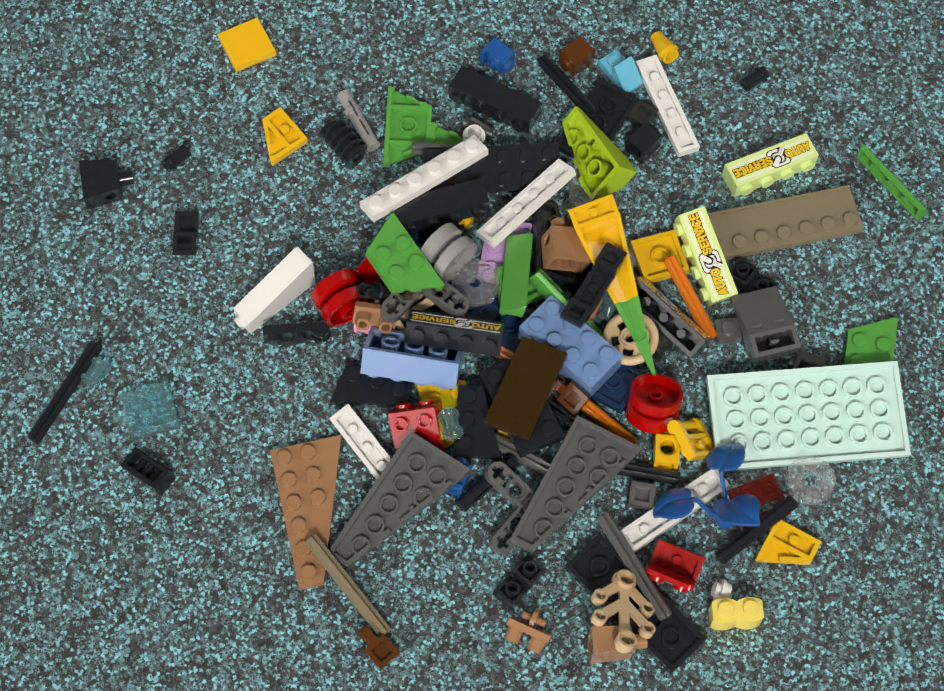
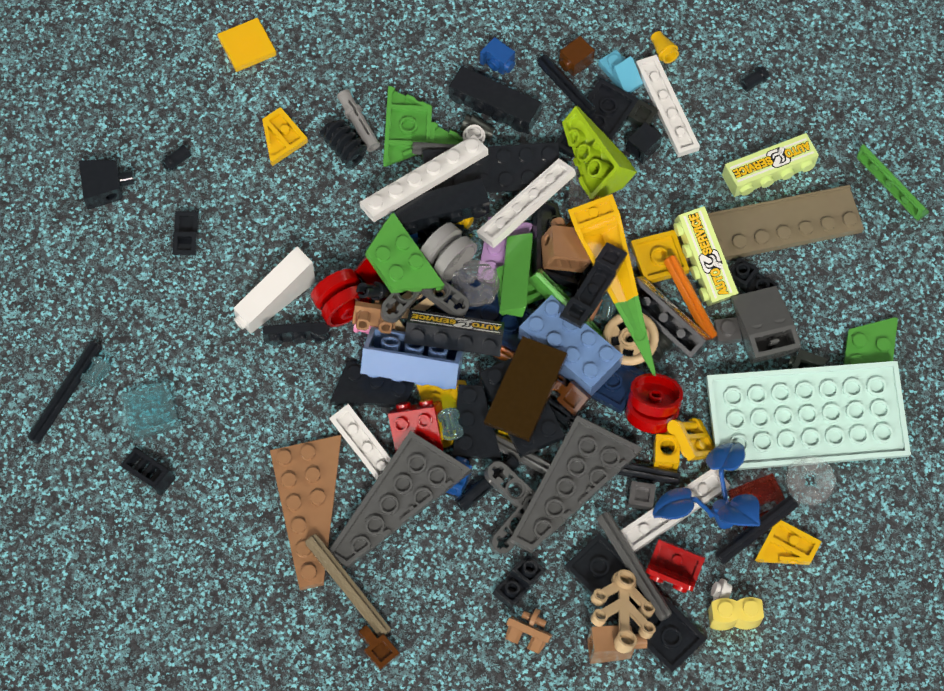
orange axle [568,383,638,445] -> none

